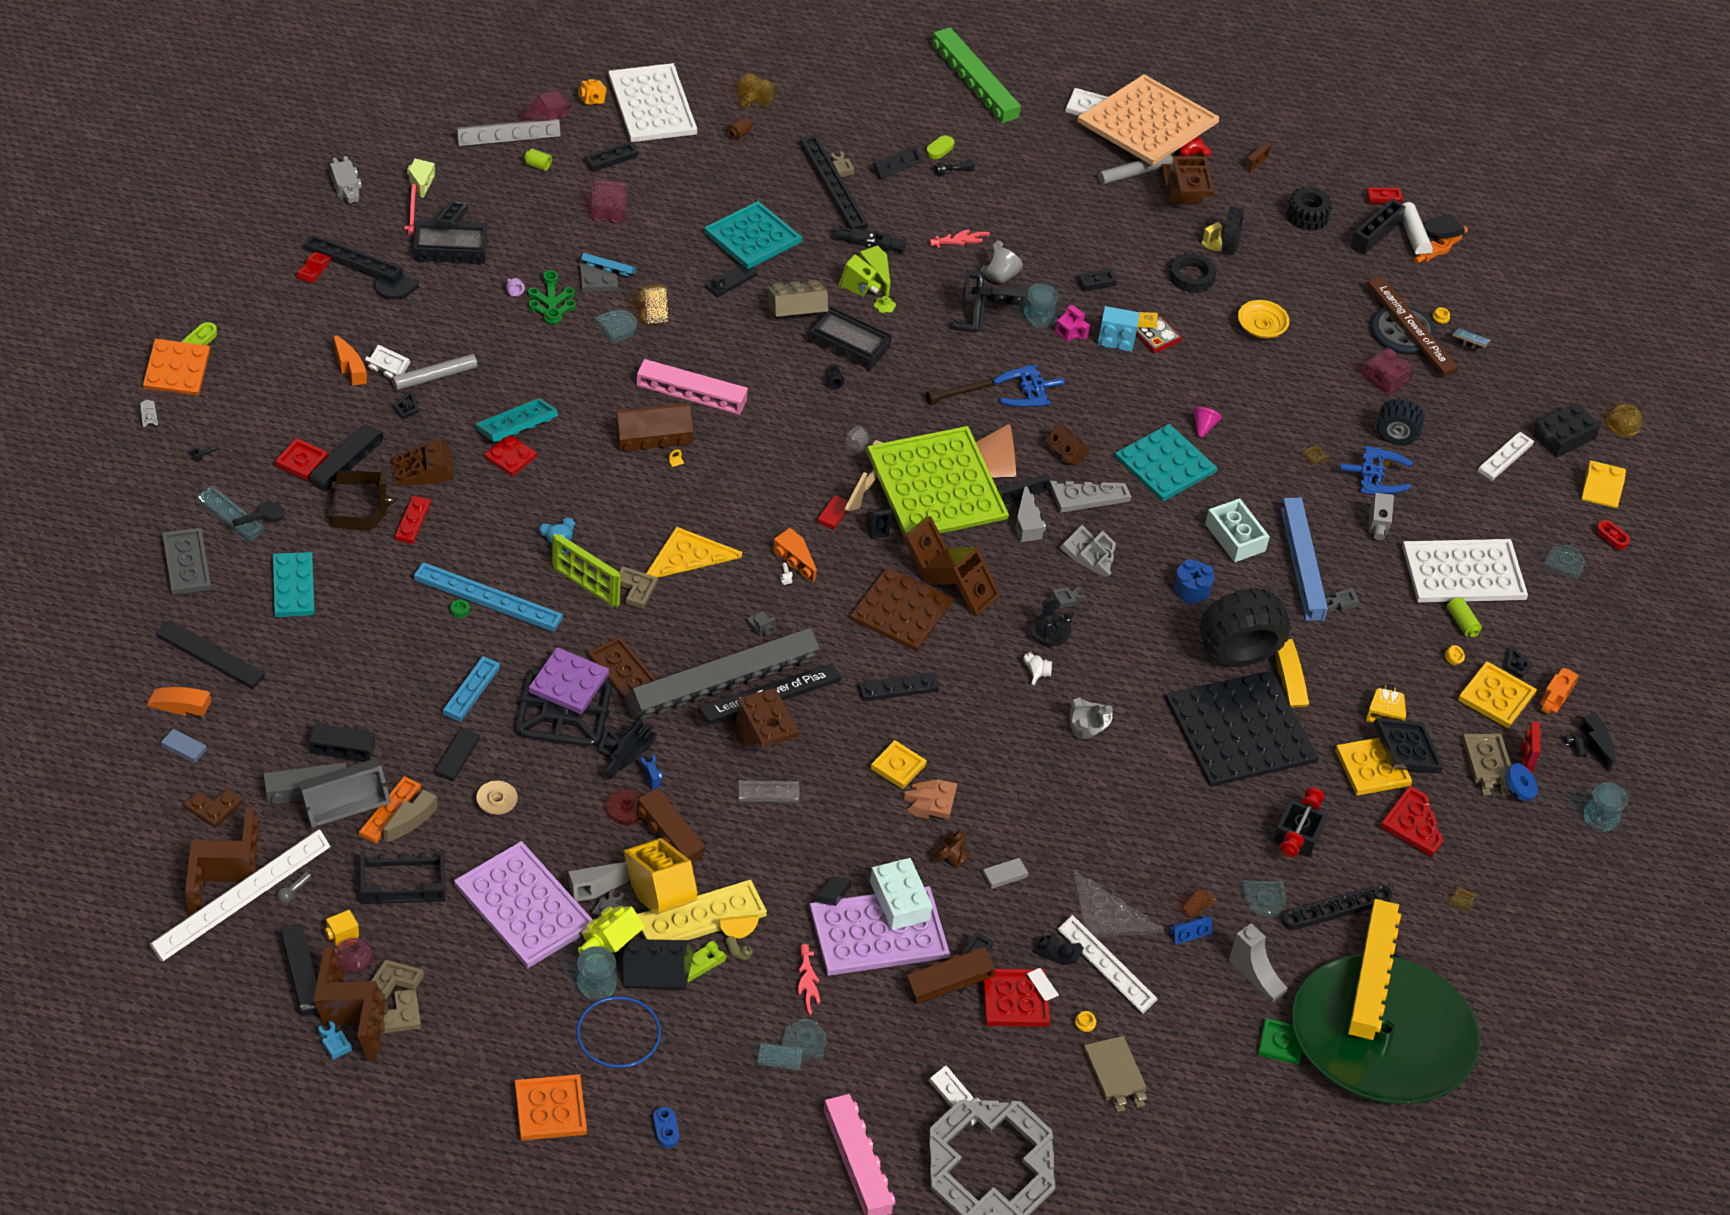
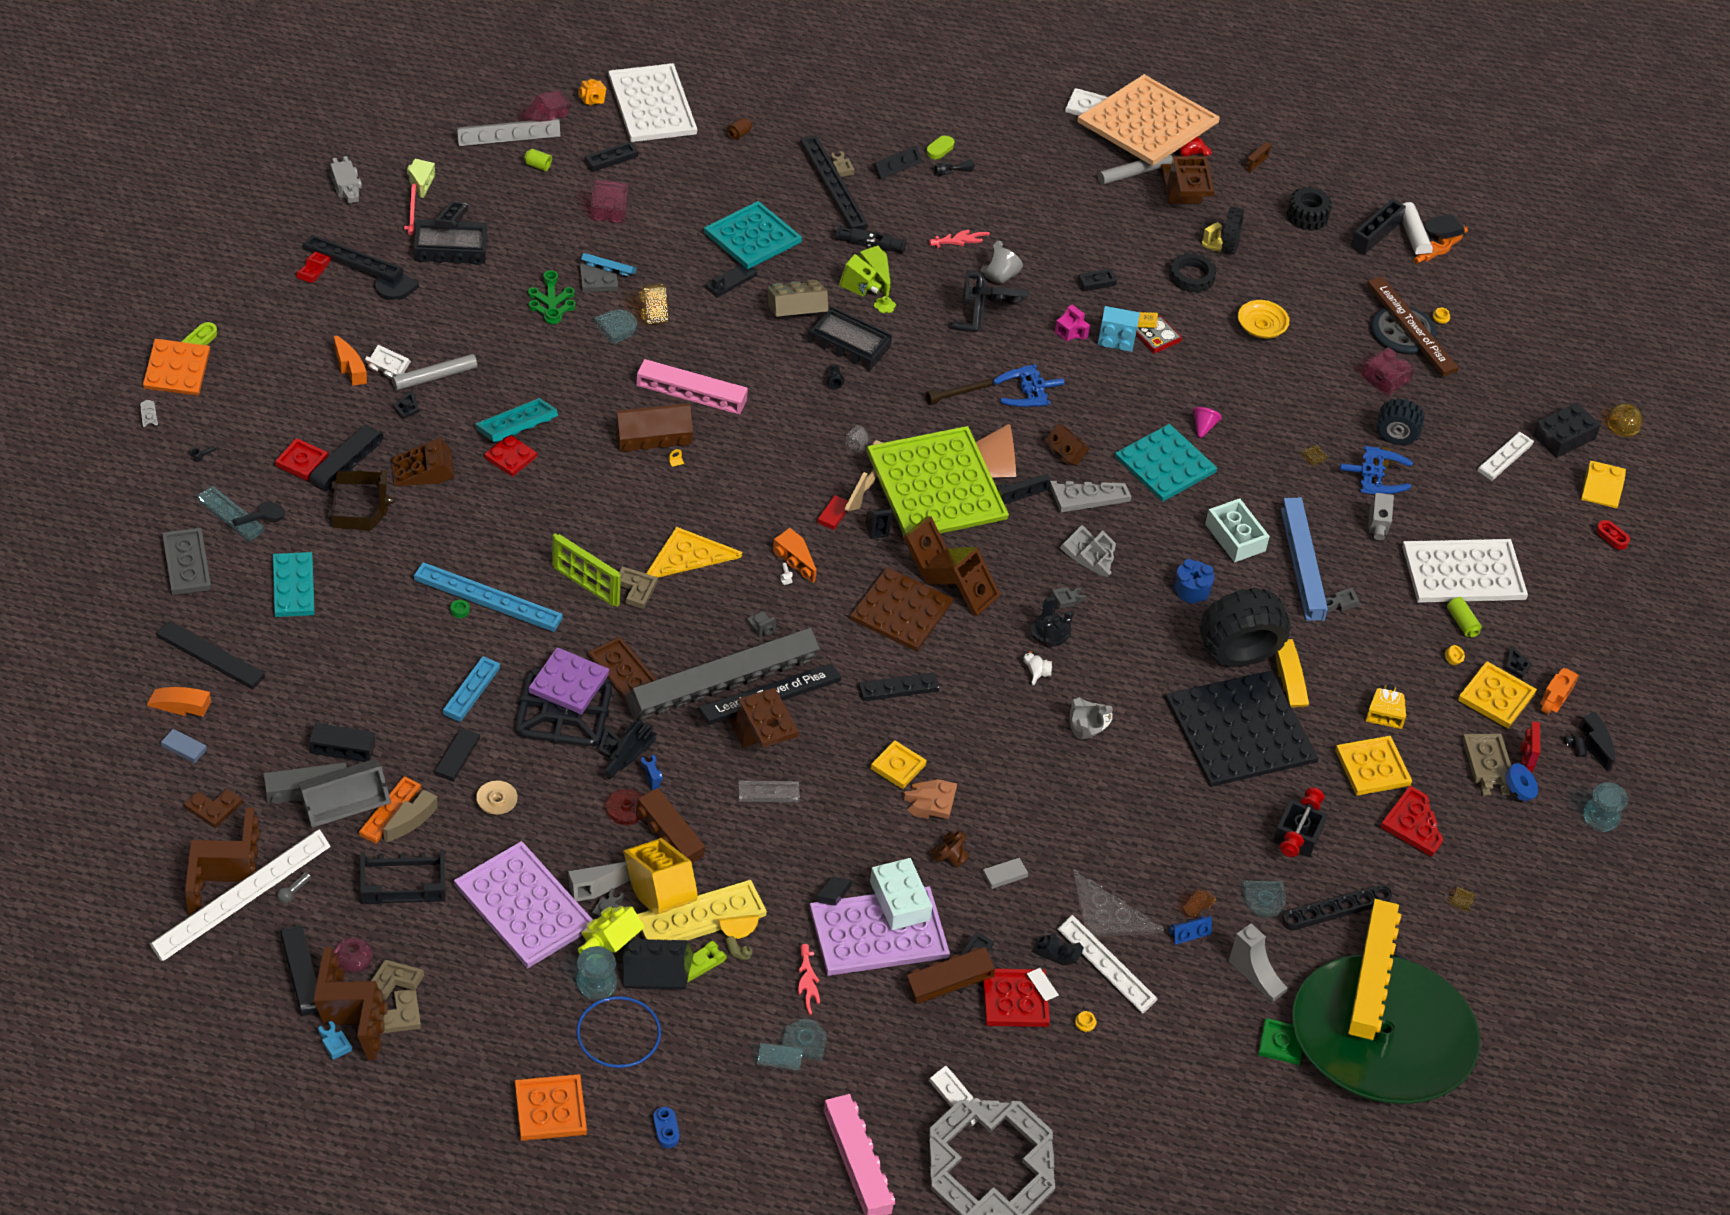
yellow brick [324,910,359,946] -> none
red plate [395,496,431,545] -> none
lavender tile [506,278,525,297] -> none
dark azure animal [539,517,575,554] -> none
clear yellow brick [738,72,777,108] -> none
bright green brick [932,28,1021,123] -> none
light grey slope [1015,487,1046,542] -> none
clear light blue hat [1023,283,1059,328] -> none
dark tan tile [1084,1036,1147,1112] -> none
red plate [1366,188,1403,204] -> none
black plate [1373,718,1443,773] -> none
piece [1452,328,1491,349] -> none
clear light blue tile [1543,544,1585,581] -> none

